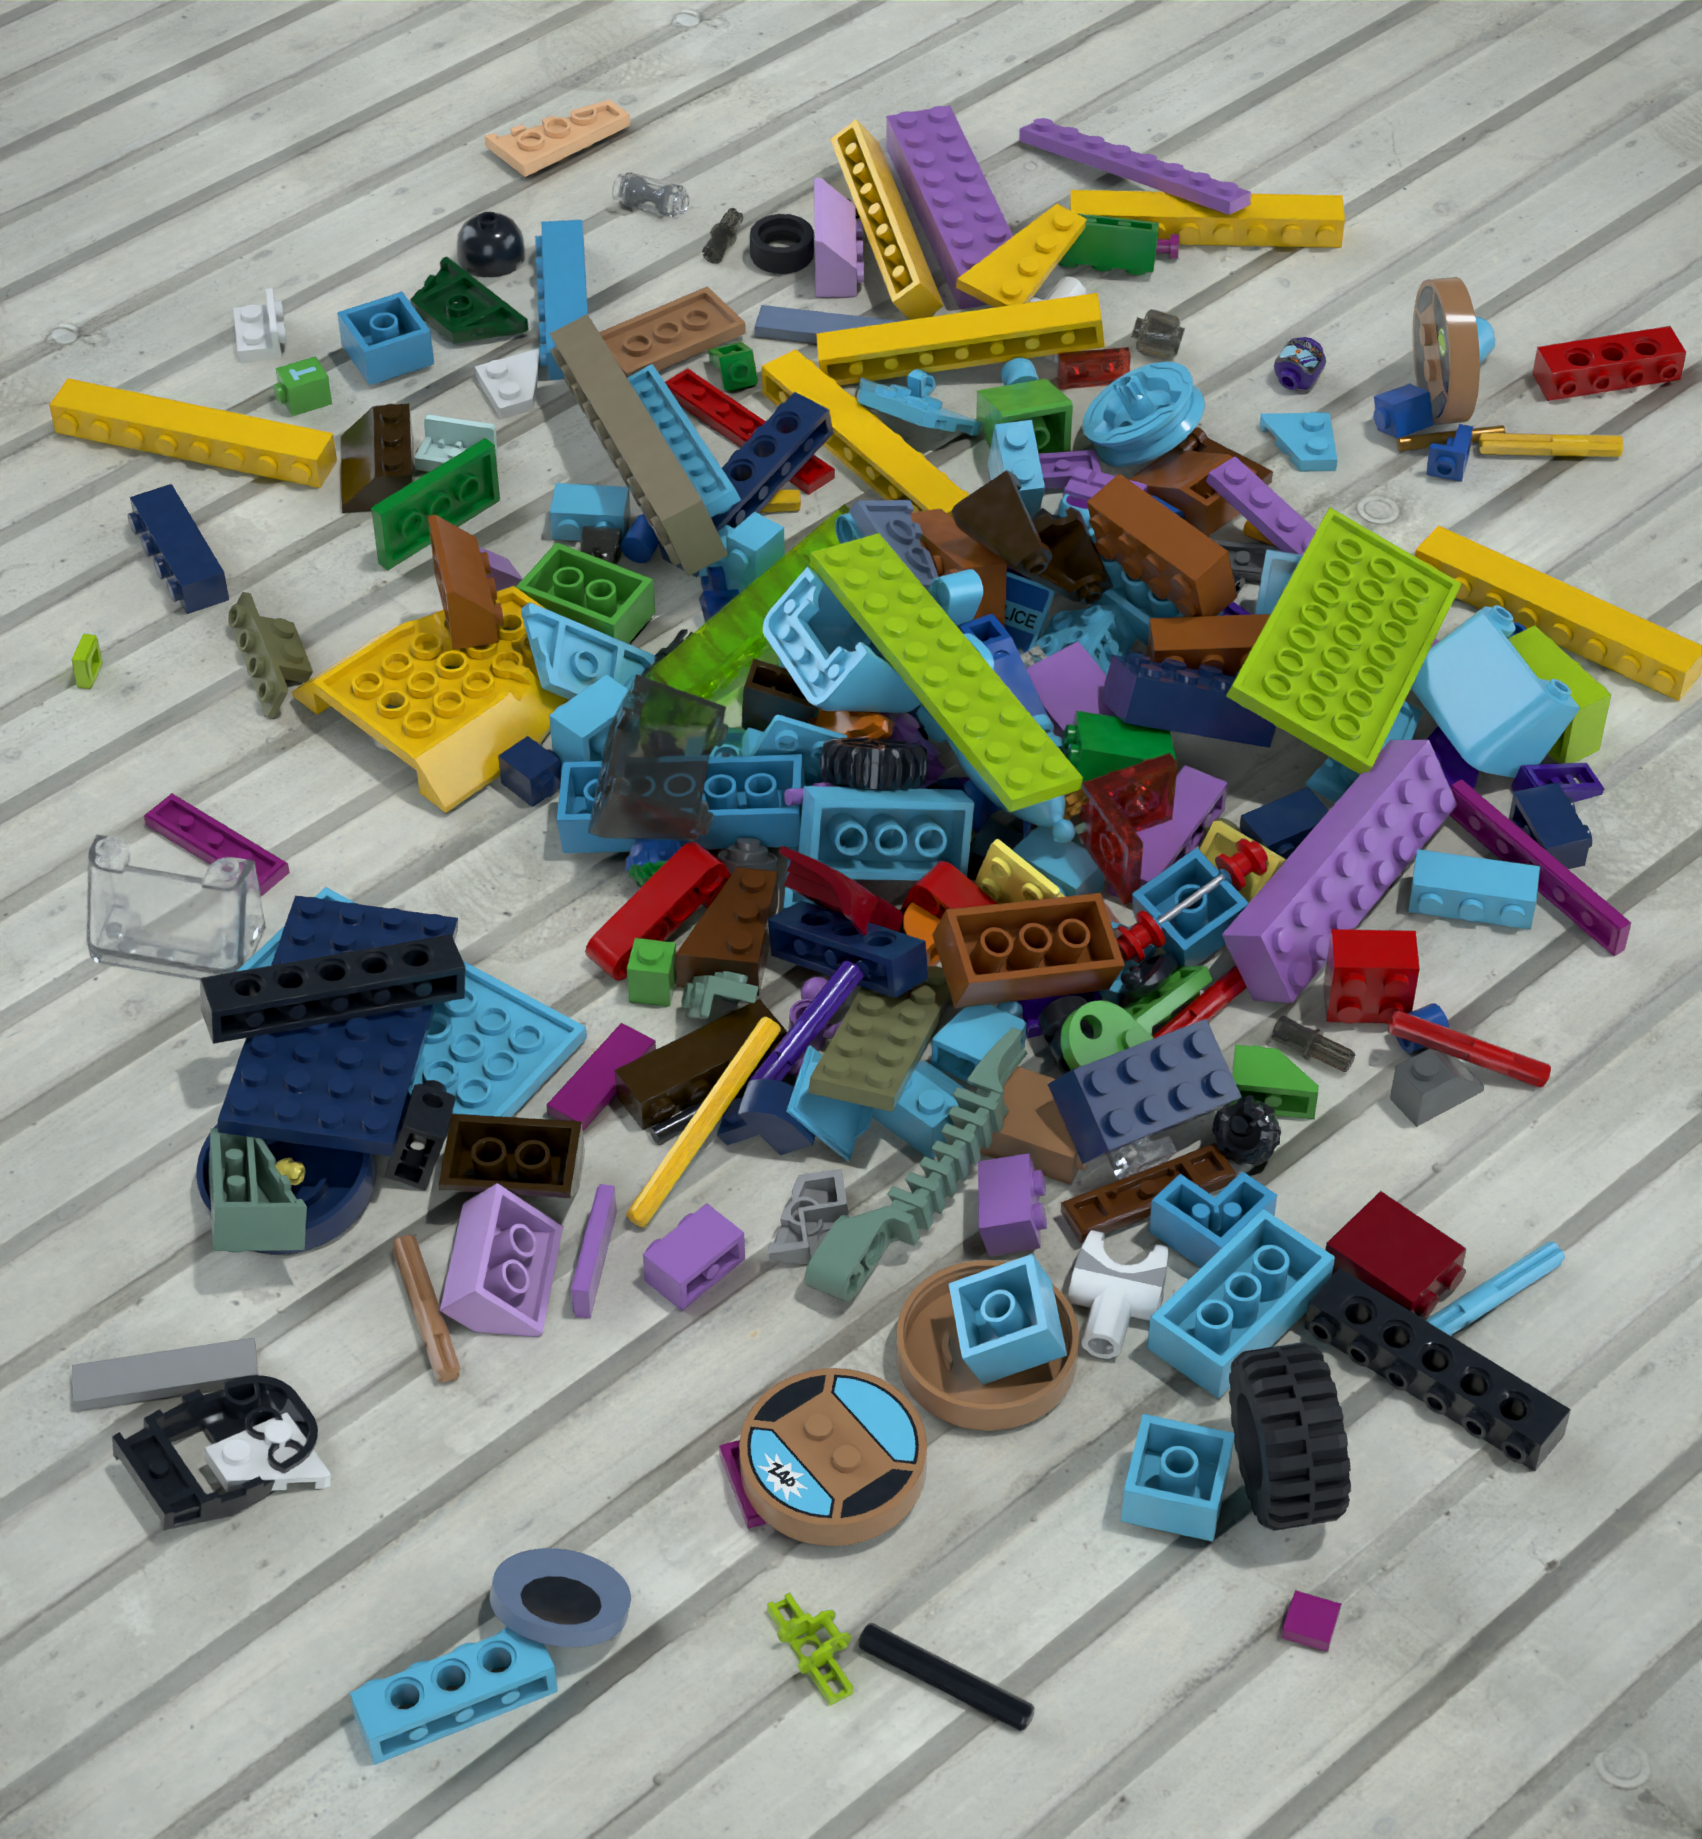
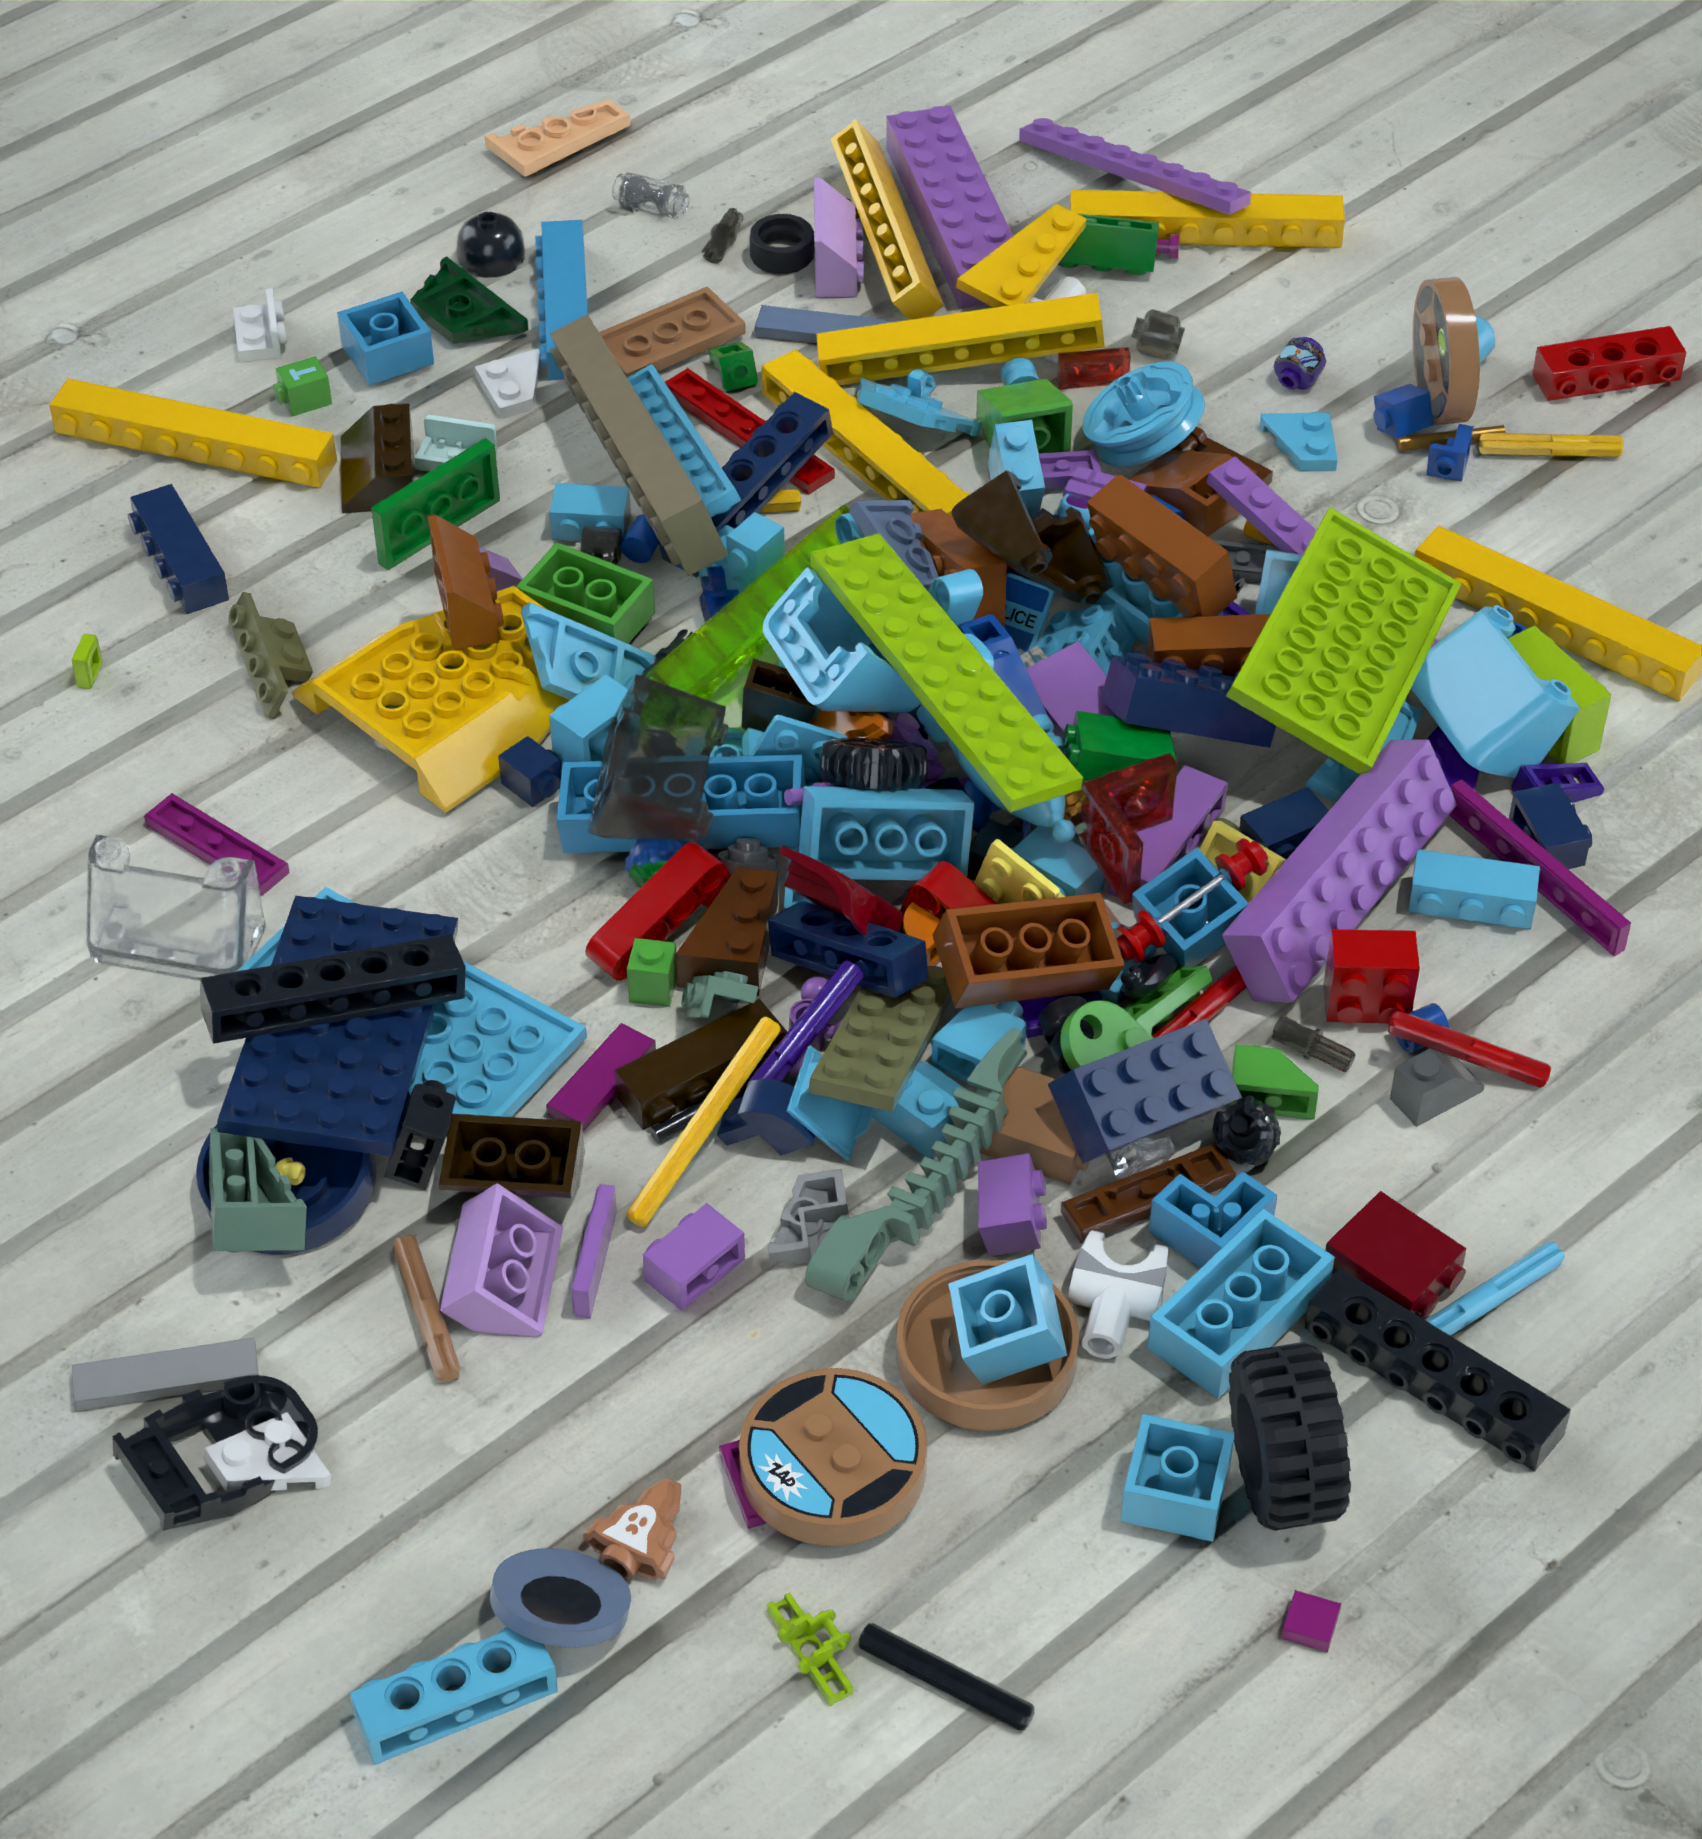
none -> nougat rock [583,1477,681,1581]

